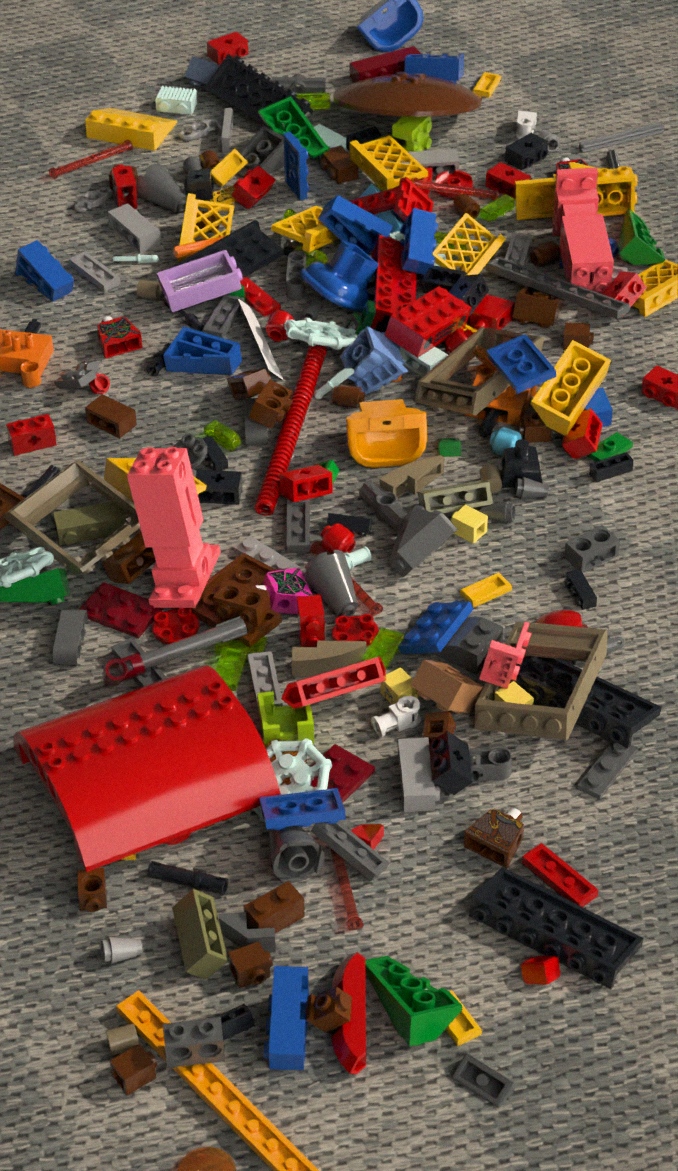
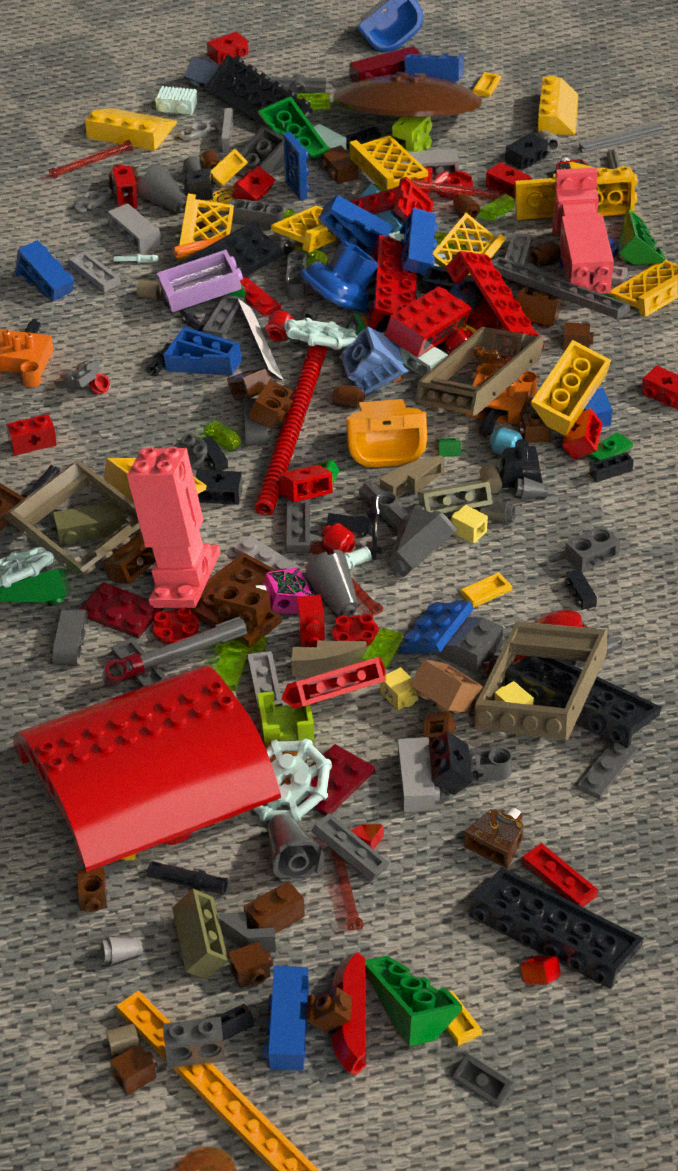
reddish brown brick [85,394,137,439] -> none
red torso [97,316,143,359] -> none
blue plate [259,788,346,830] -> none
light aqua piece [313,368,354,399] -> none
dark green tile [360,301,376,329] -> none
white connector [371,696,421,737] -> none
coral bracket [479,622,531,689] -> none
blue plate [486,334,557,394] -> none
white piece [516,111,537,139] -> none
red brick [602,271,647,317] -> none
none -> dark grey beam [228,199,284,229]
none -> black piece [368,496,382,560]
none -> red bracket [445,251,545,362]
none -> yellow slope [538,76,578,136]

